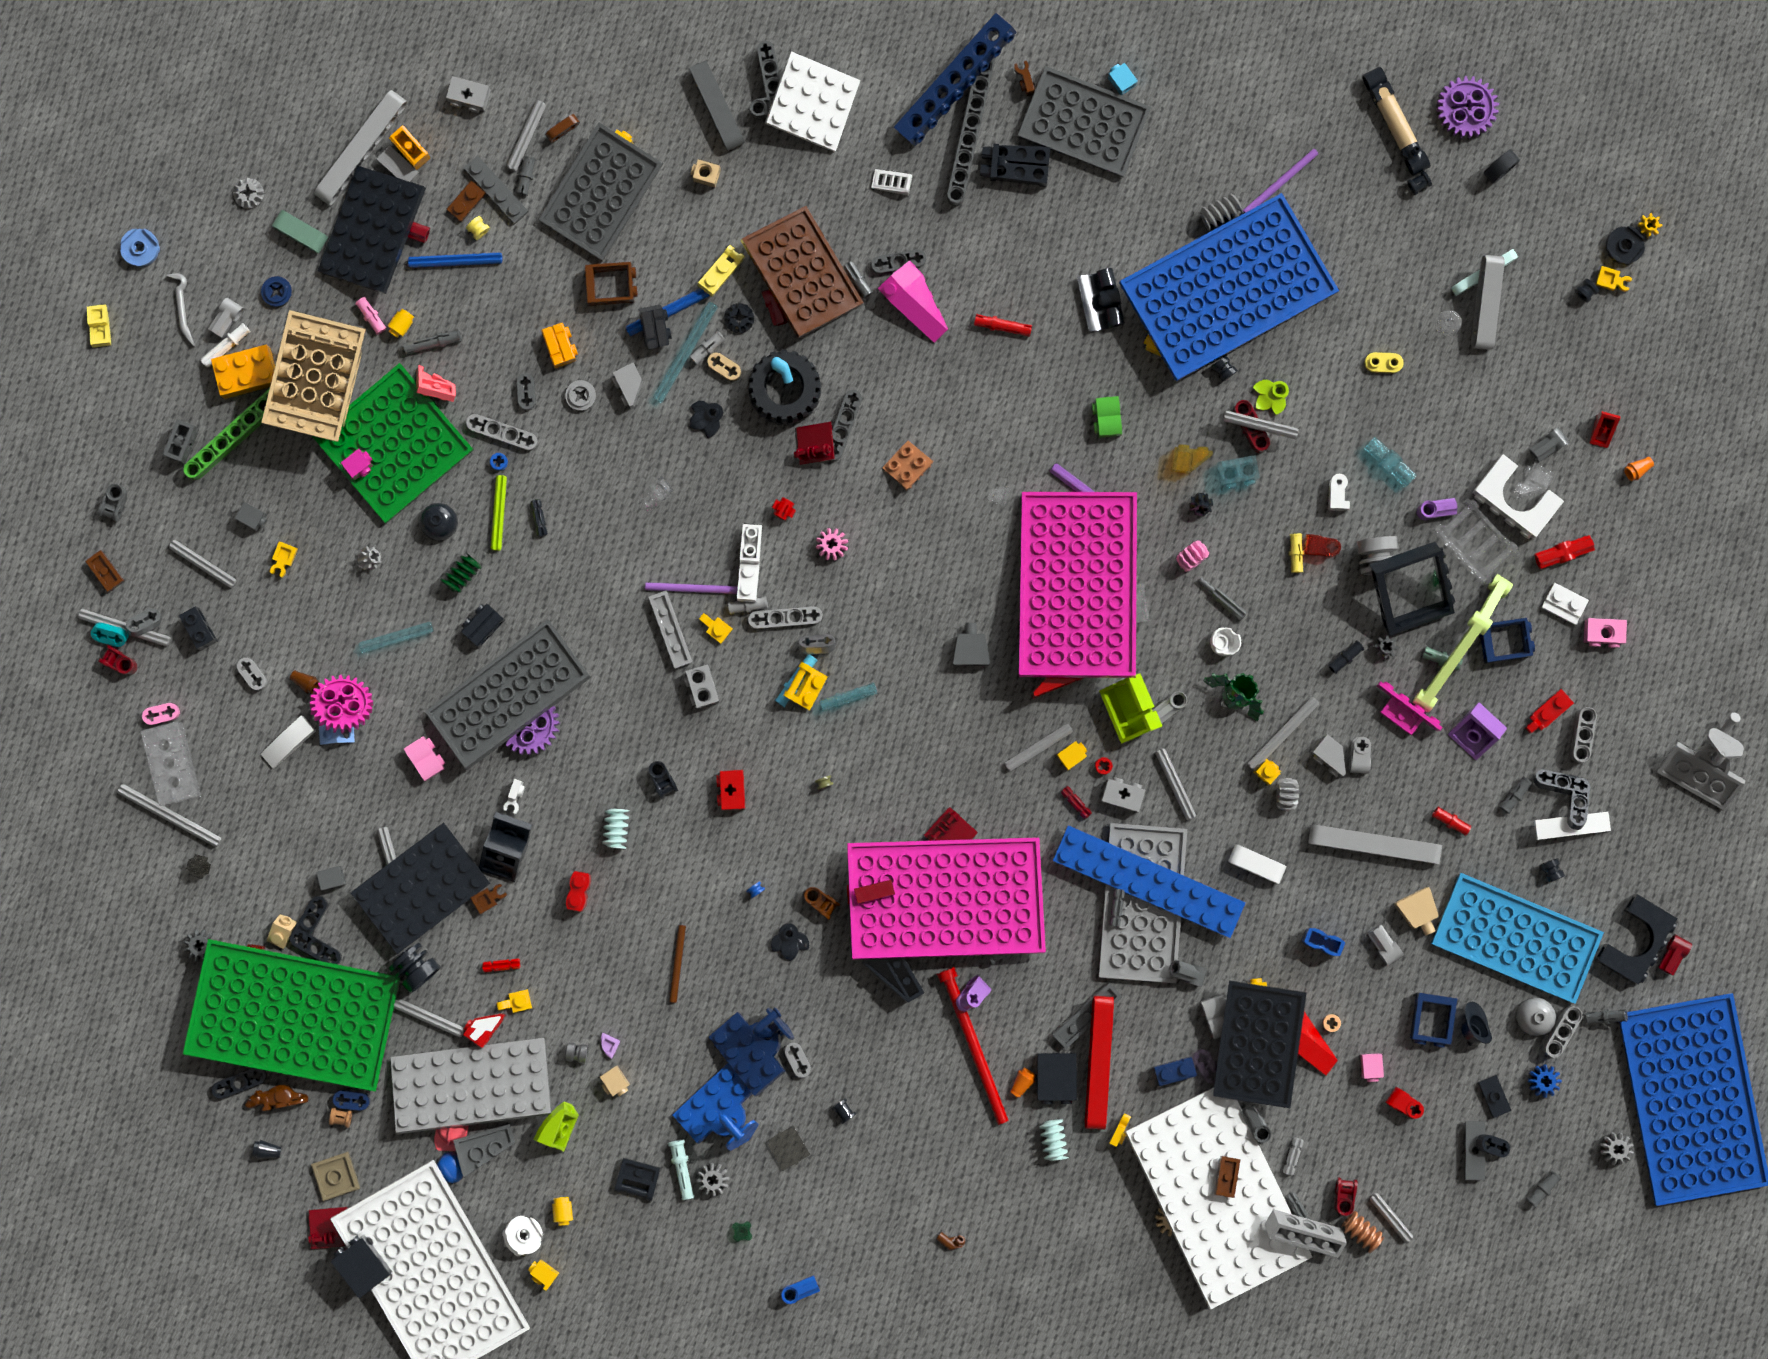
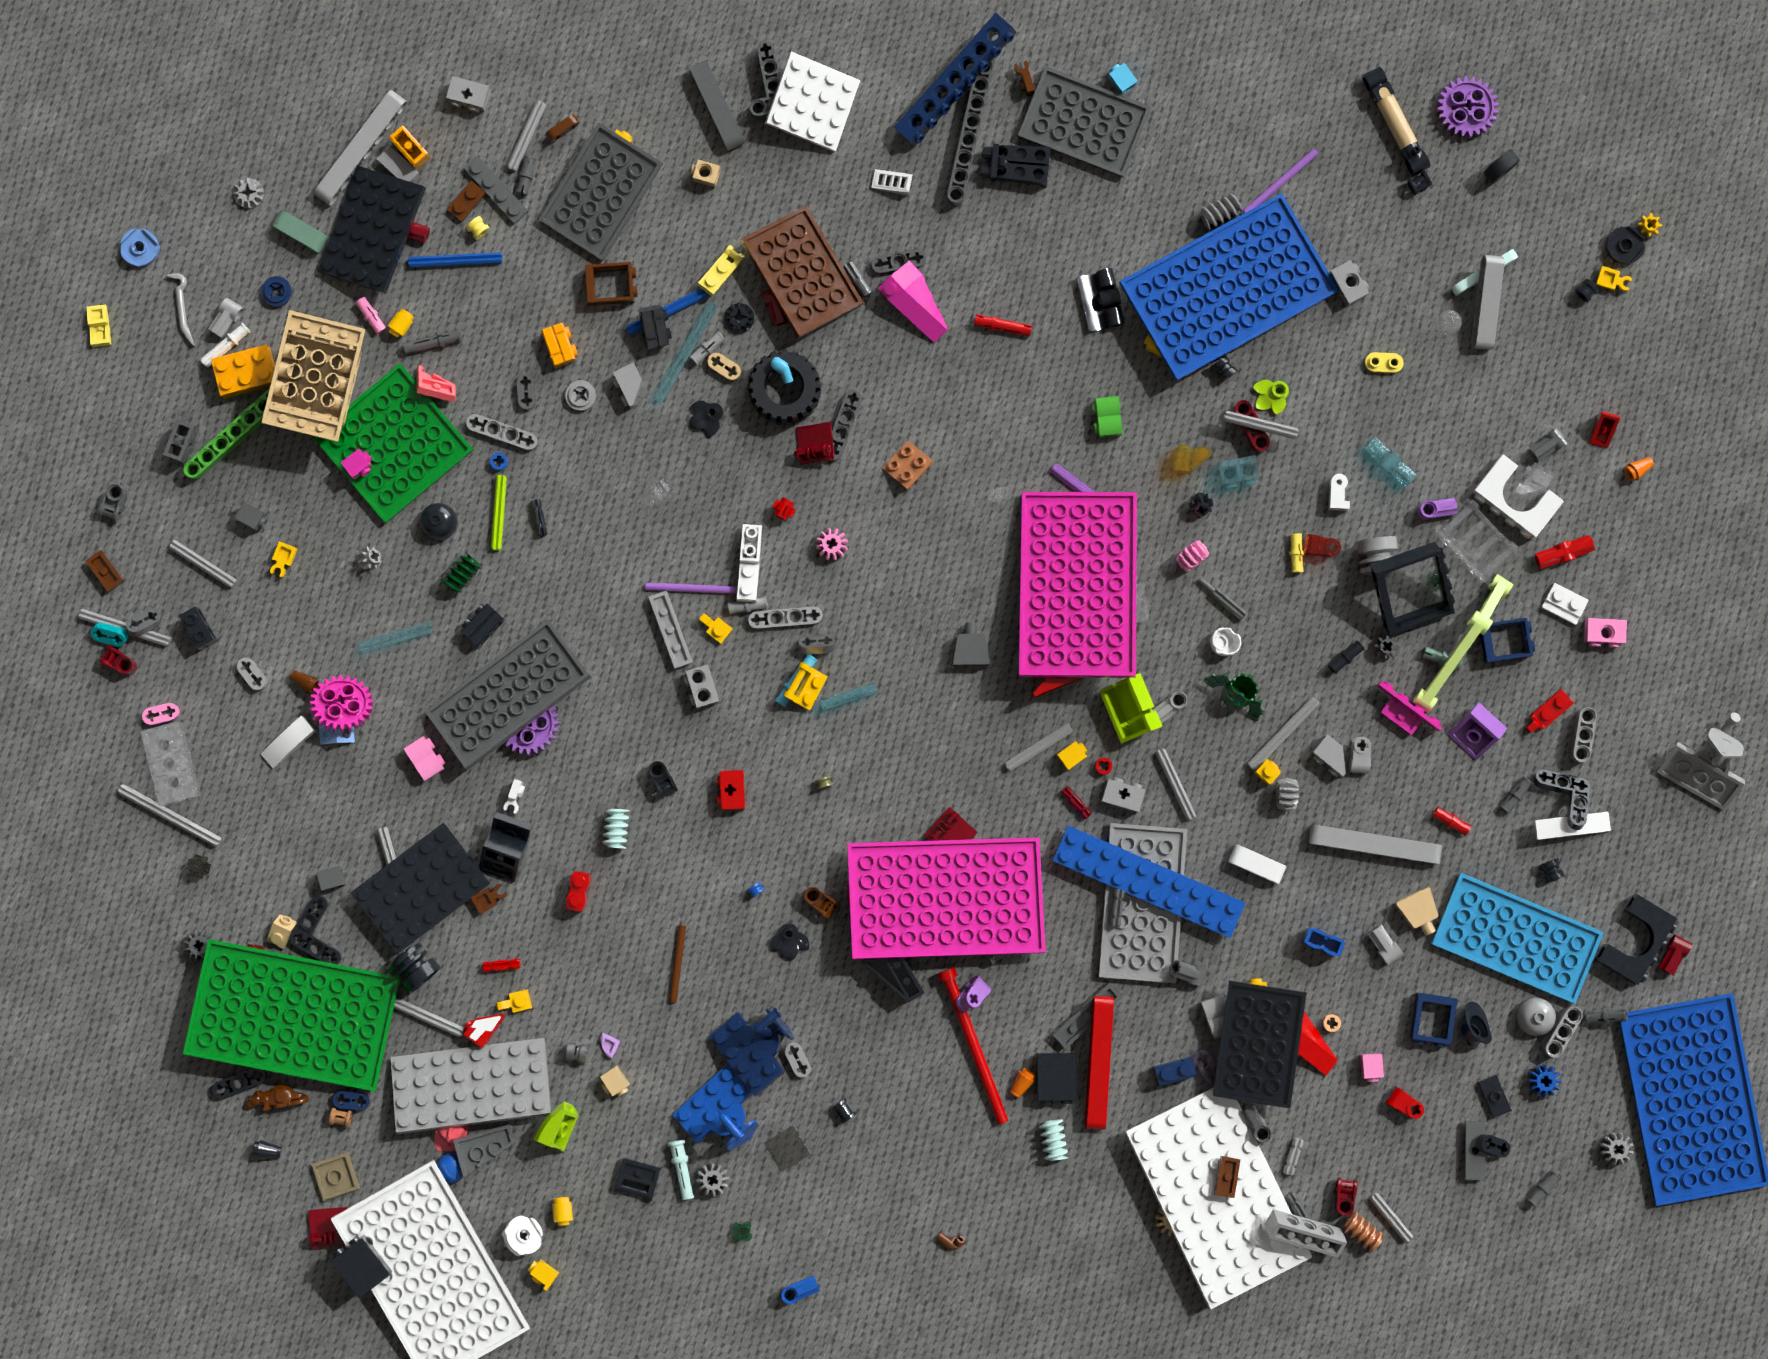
dark red piece [854,880,895,904] -> none
yellow plate [1110,1113,1131,1147] -> none
none -> light grey brick [1329,260,1369,307]

